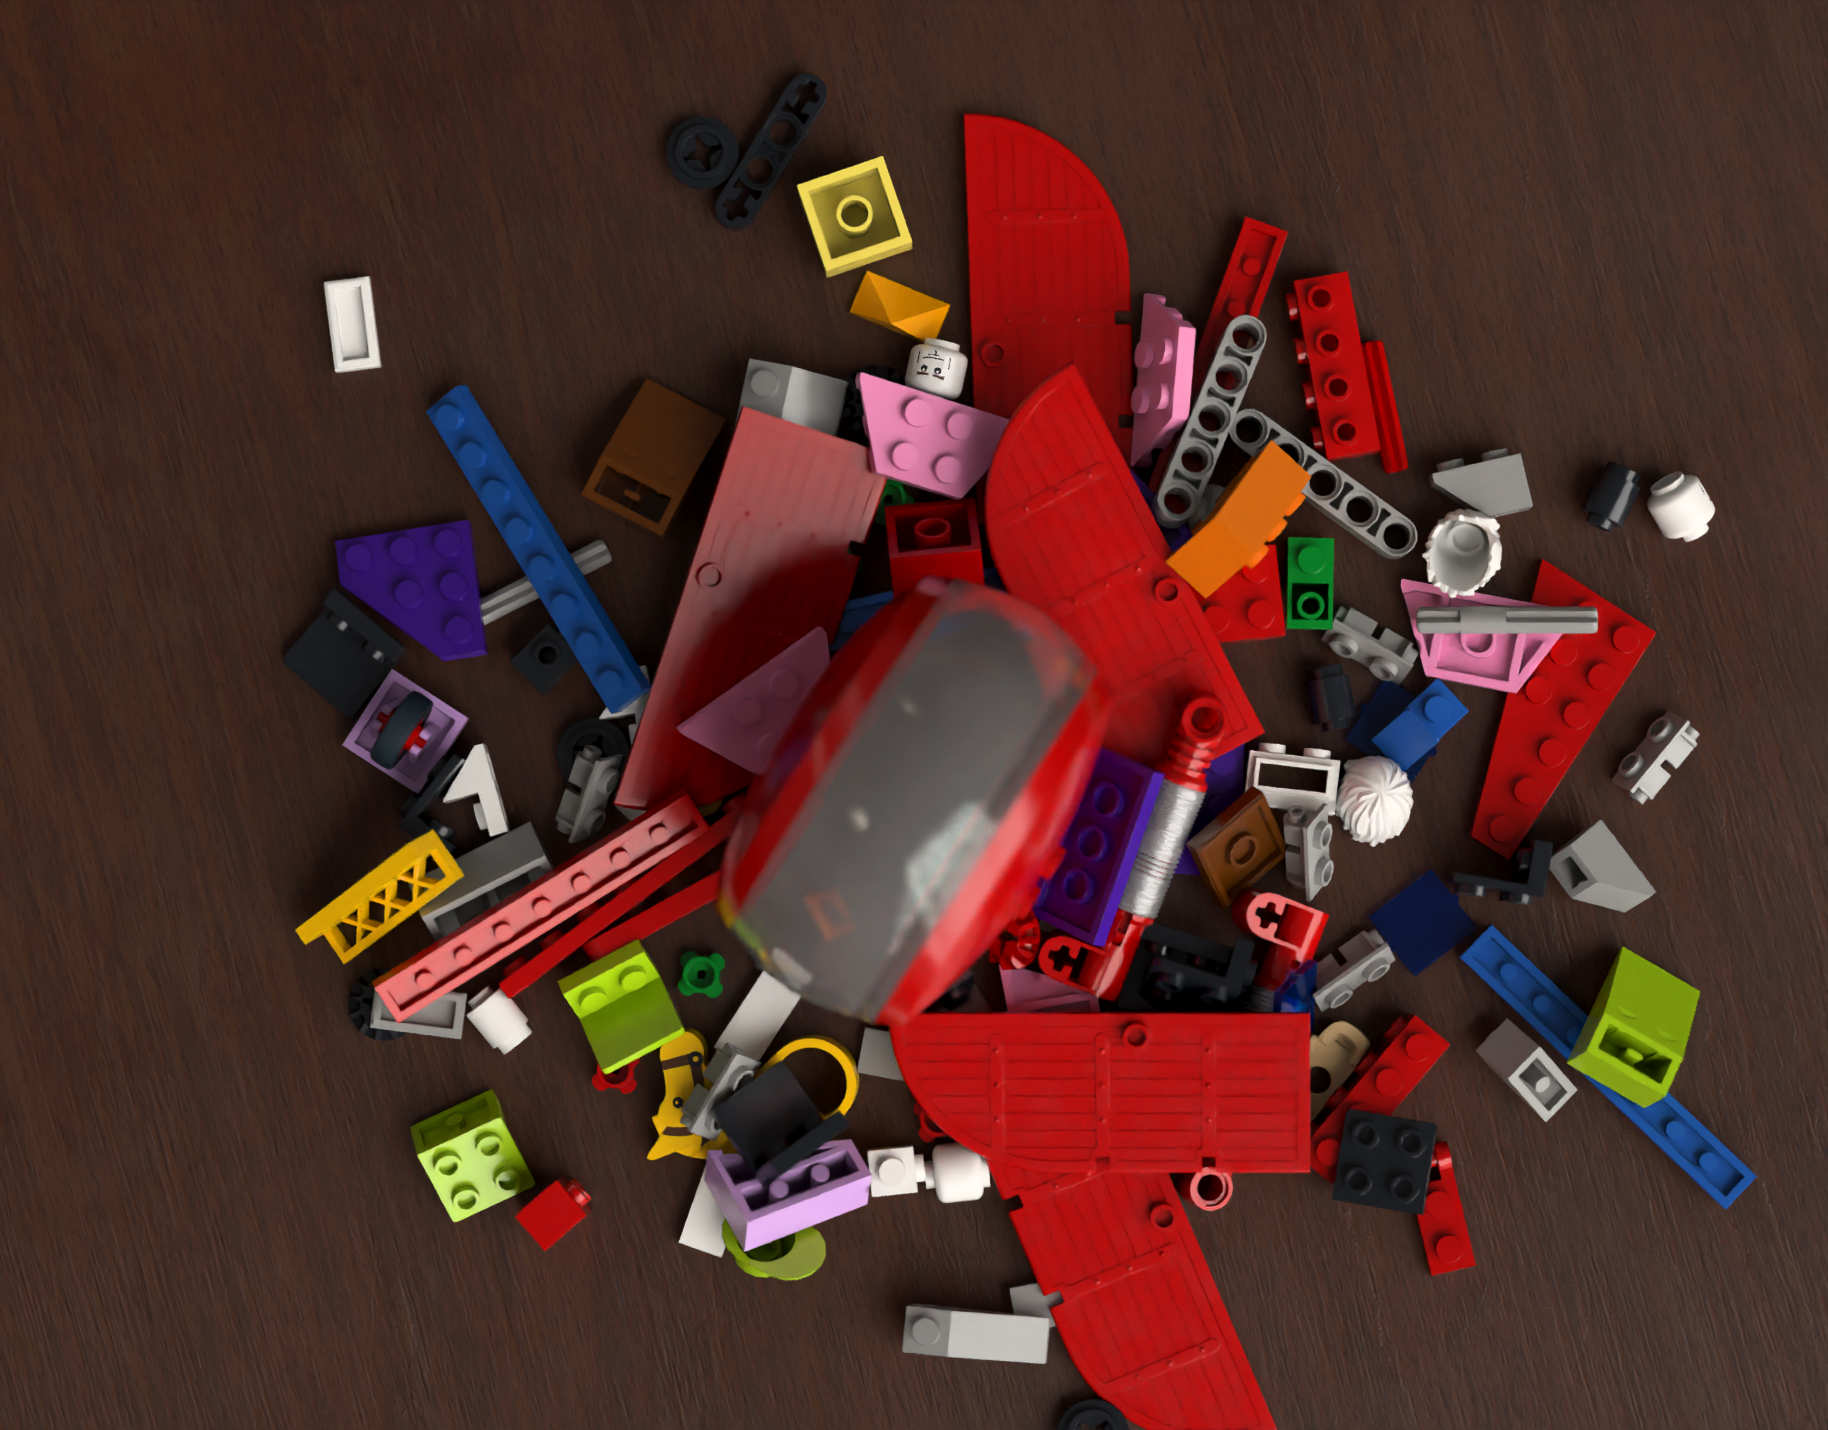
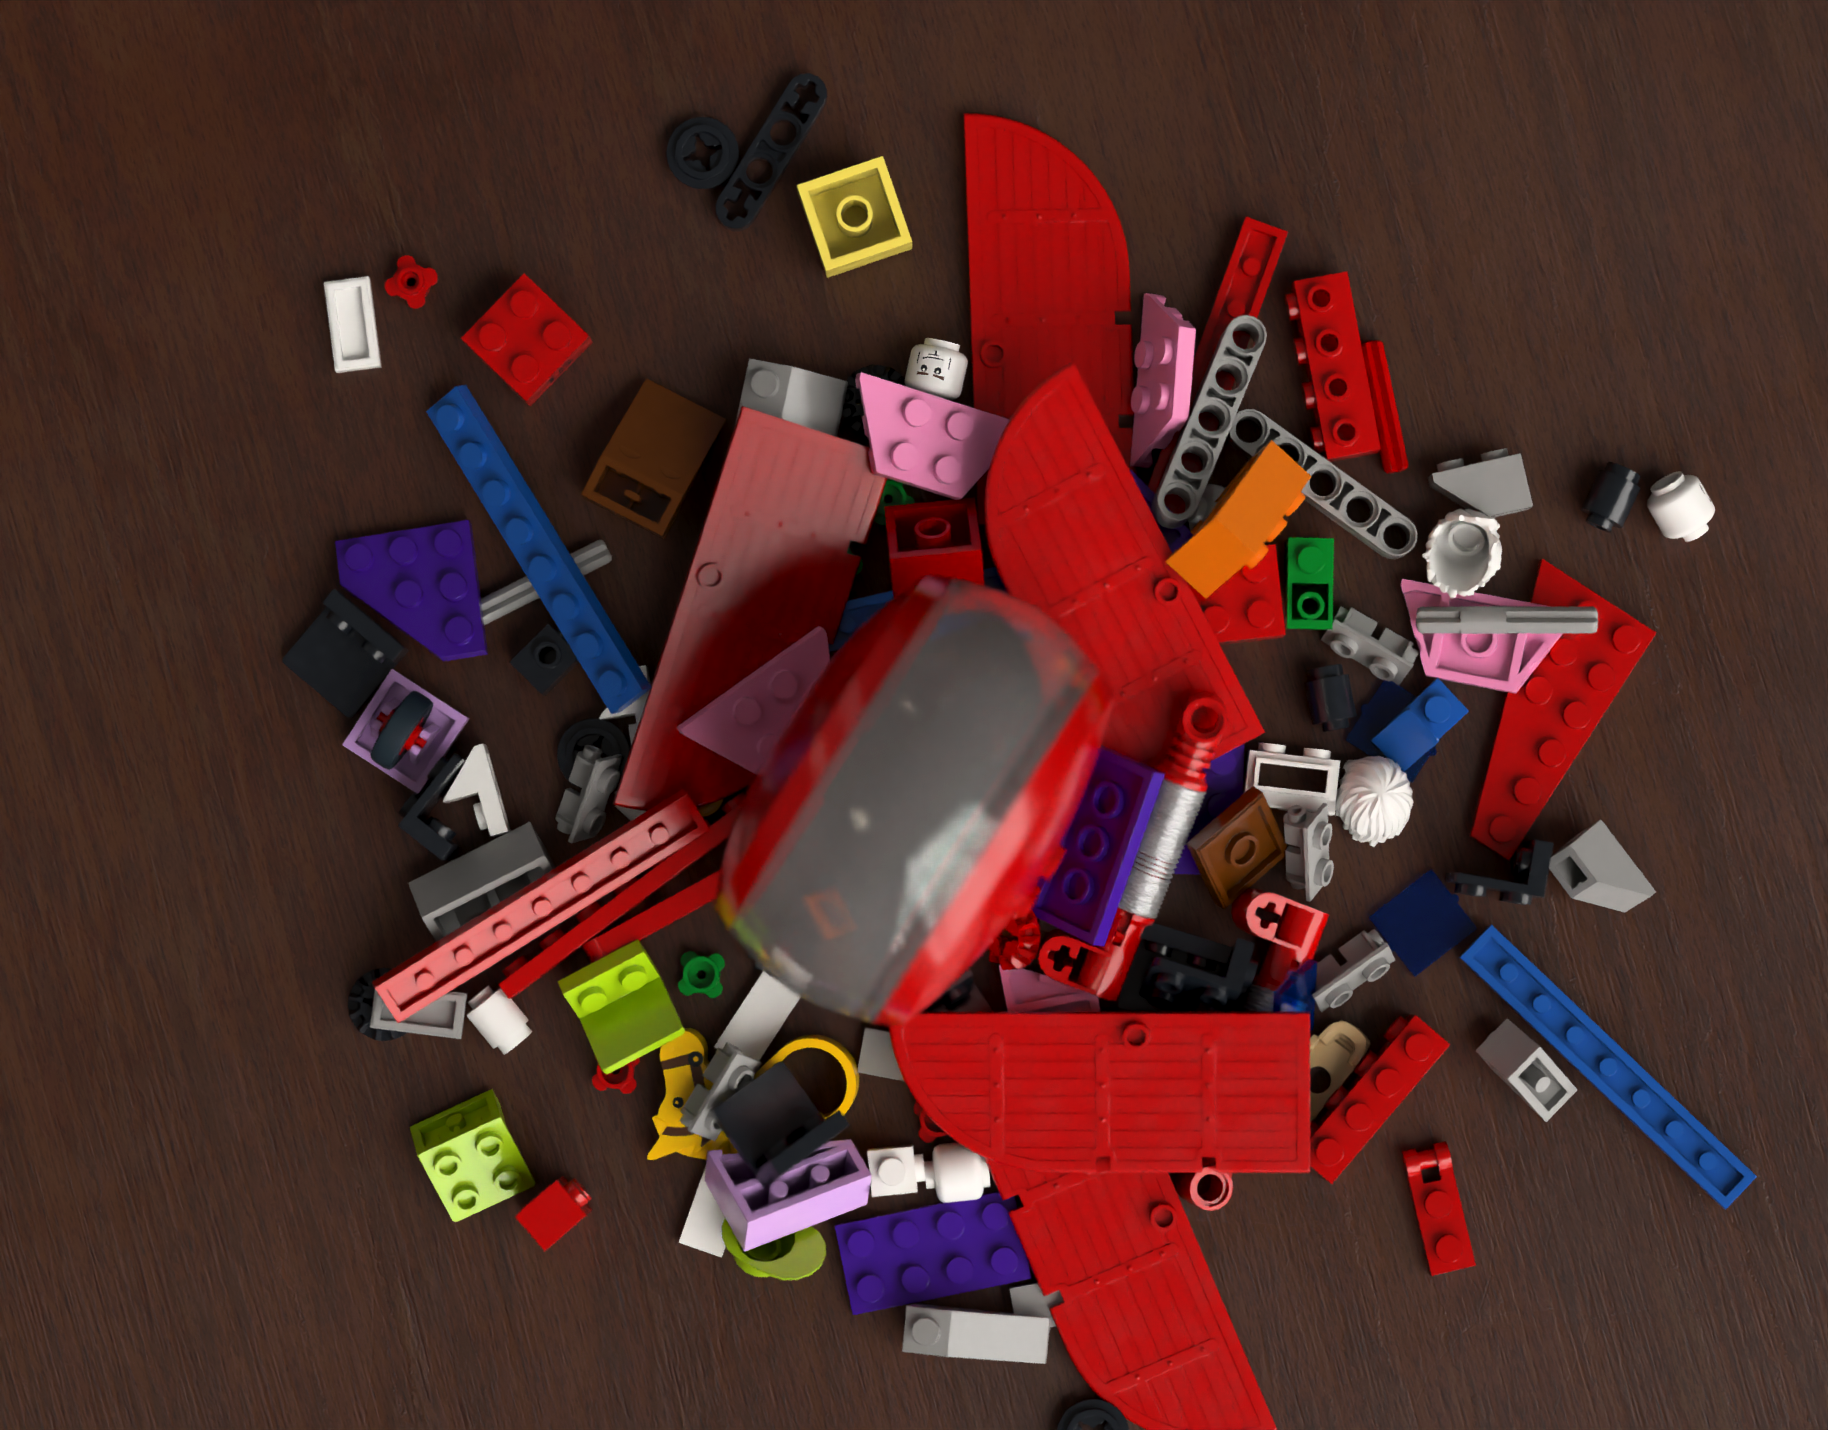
yellow fence [295,830,464,964] -> none
light orange slope [850,271,950,344] -> none
black bracket [1332,1109,1437,1215] -> none
lime slope [1567,947,1700,1108] -> none
light grey hinge [1611,711,1700,805] -> none
none -> red plate [384,255,438,309]
none -> red brick [461,273,593,407]
none -> dark purple plate [835,1191,1031,1315]

